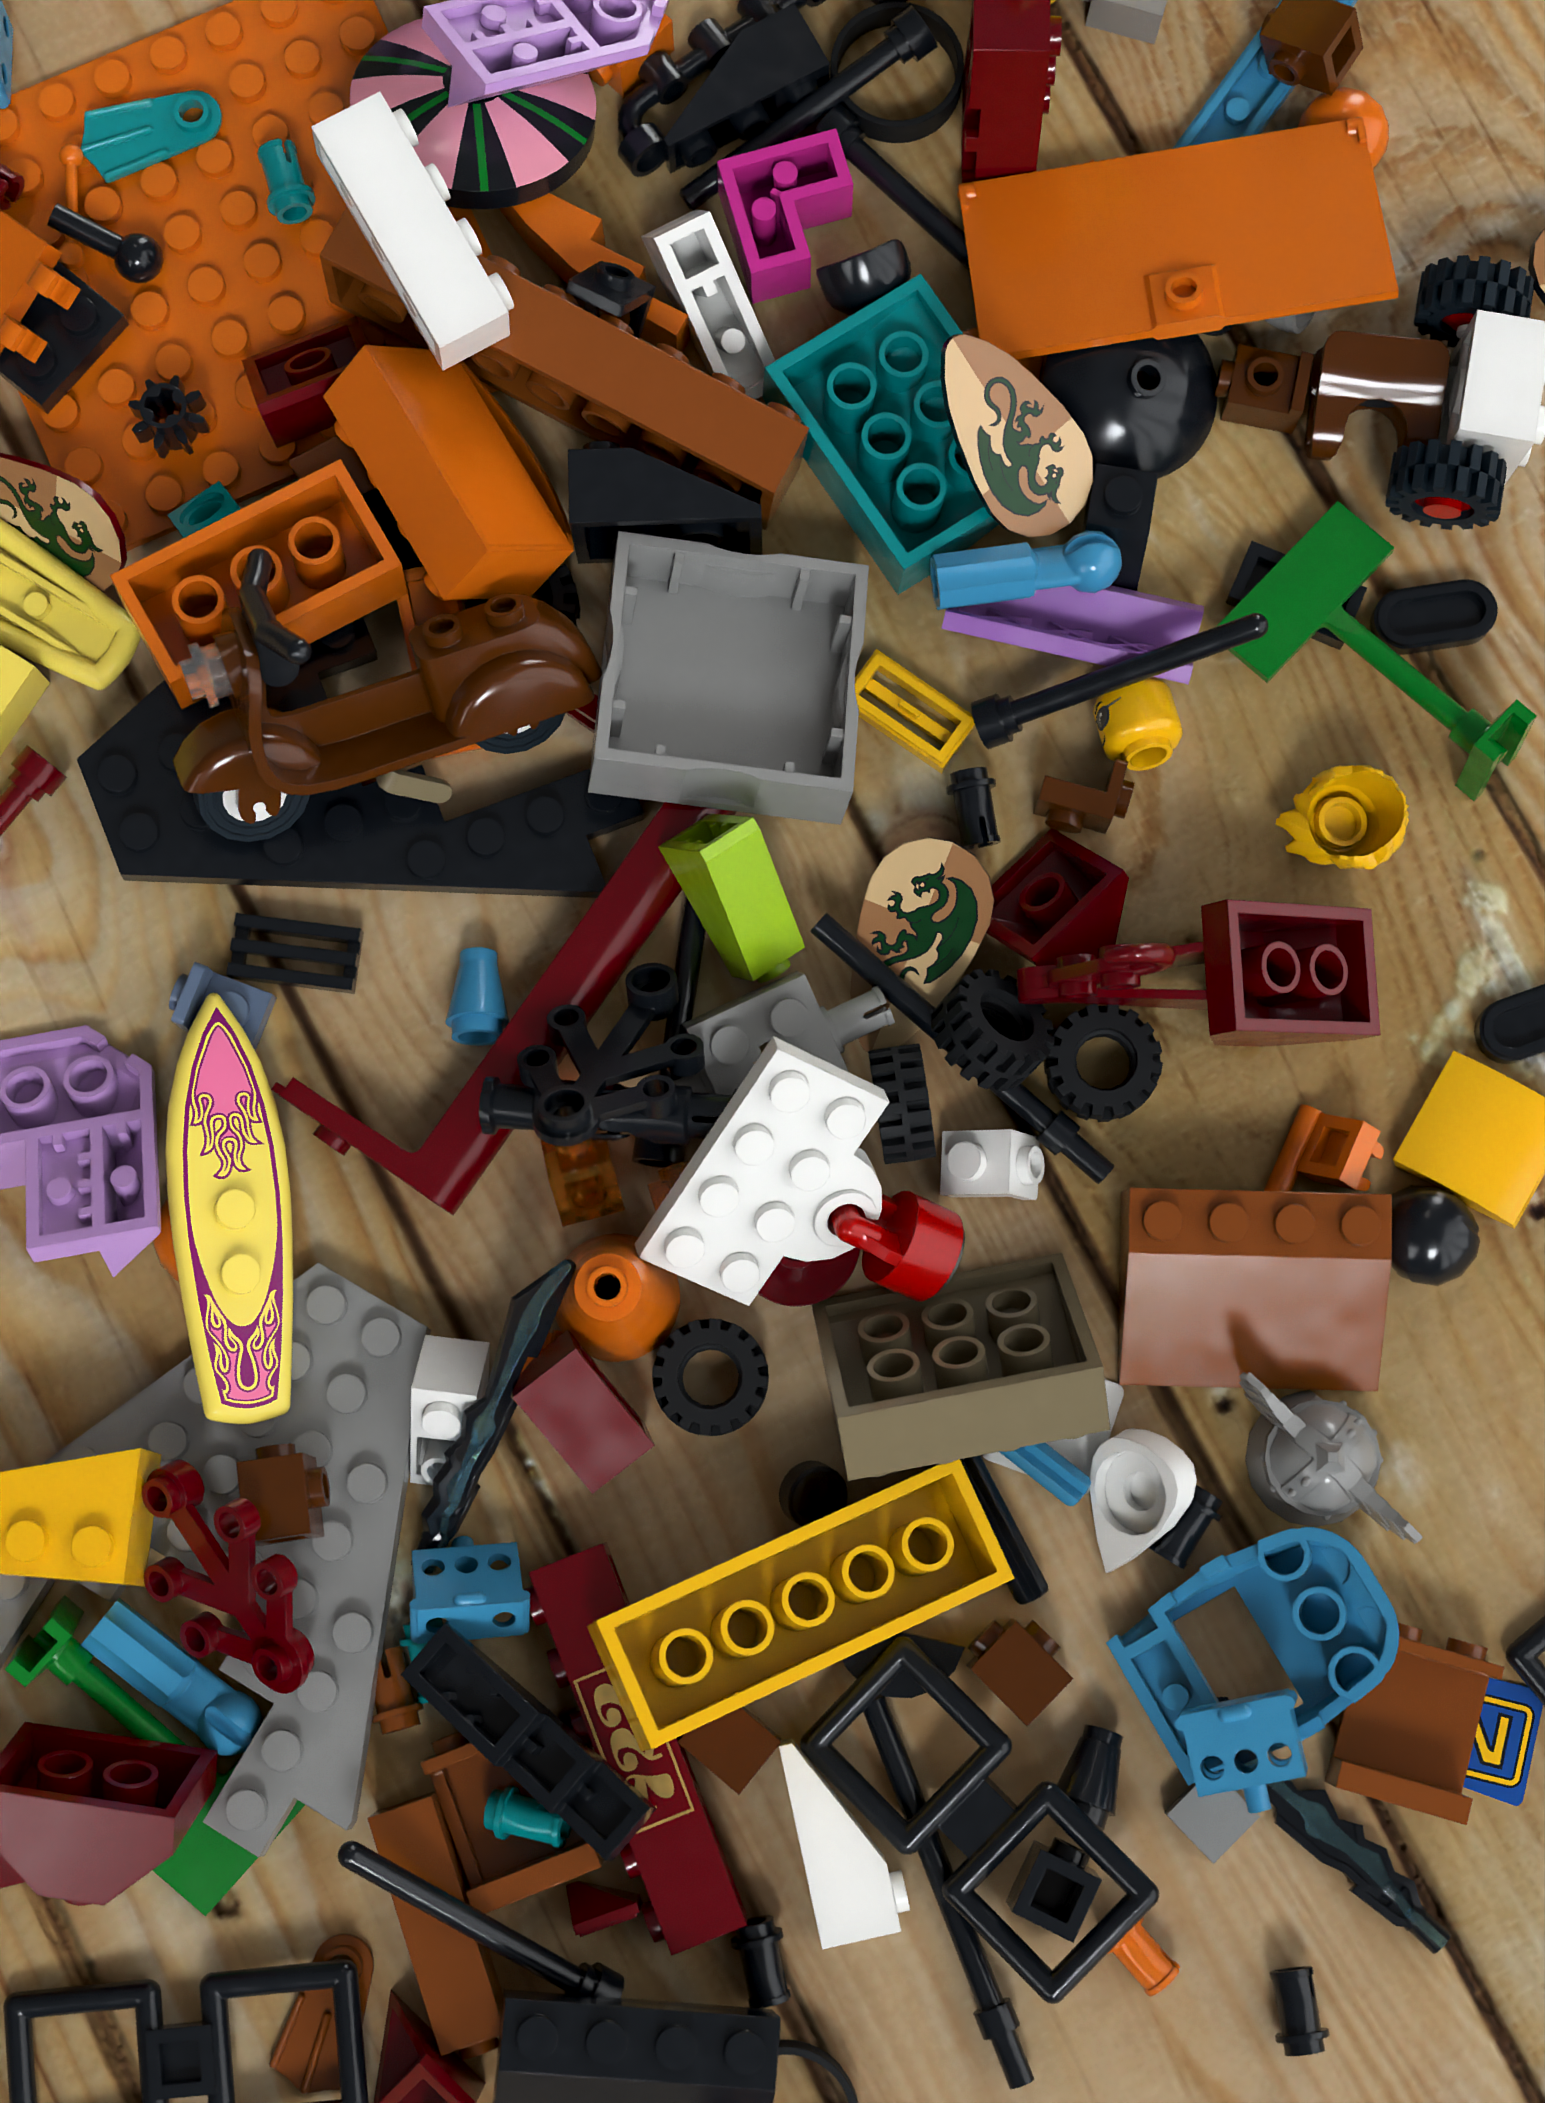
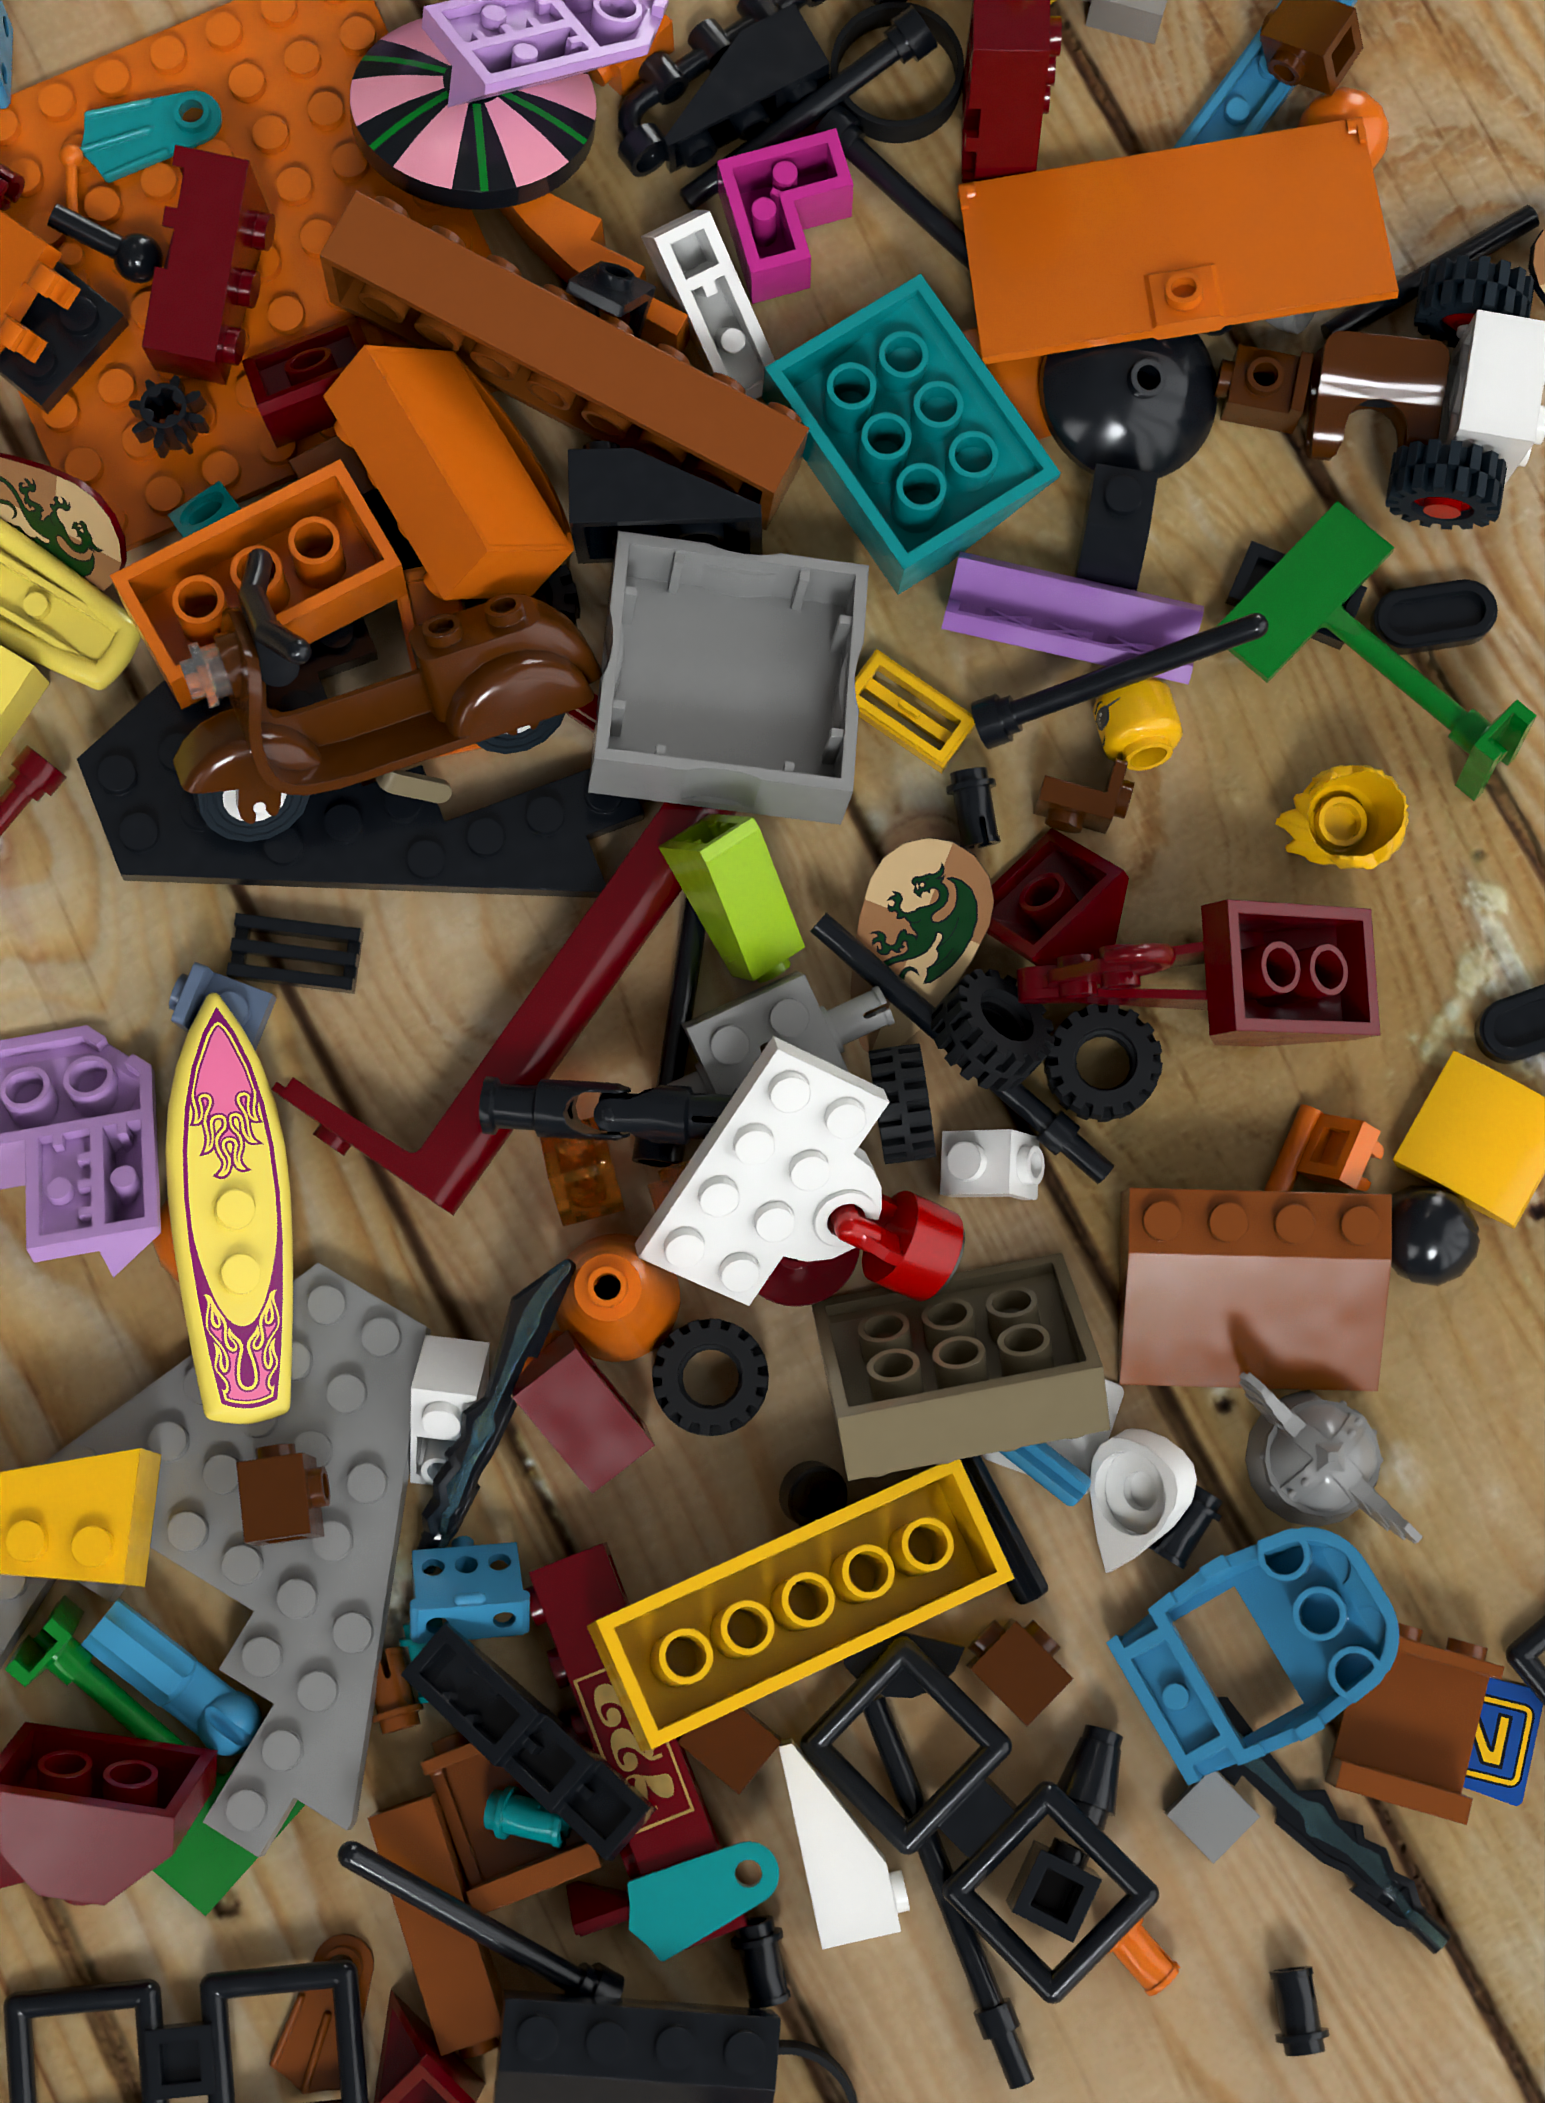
dark red plant [142,1459,314,1694] -> none
teal pin [257,139,316,224] -> none
white brick [311,91,514,371] -> none
dark azure cone [445,947,509,1046] -> none
black plant [517,963,705,1146] -> none
black hair [816,239,911,316] -> none
dark azure piece [930,530,1122,610] -> none
shield [940,334,1093,537] -> none
dark azure piece [1174,1688,1308,1813] -> none
none -> dark red wedge [142,145,275,385]
none -> teal piece [627,1841,779,1962]
none -> black bar [1321,205,1539,340]

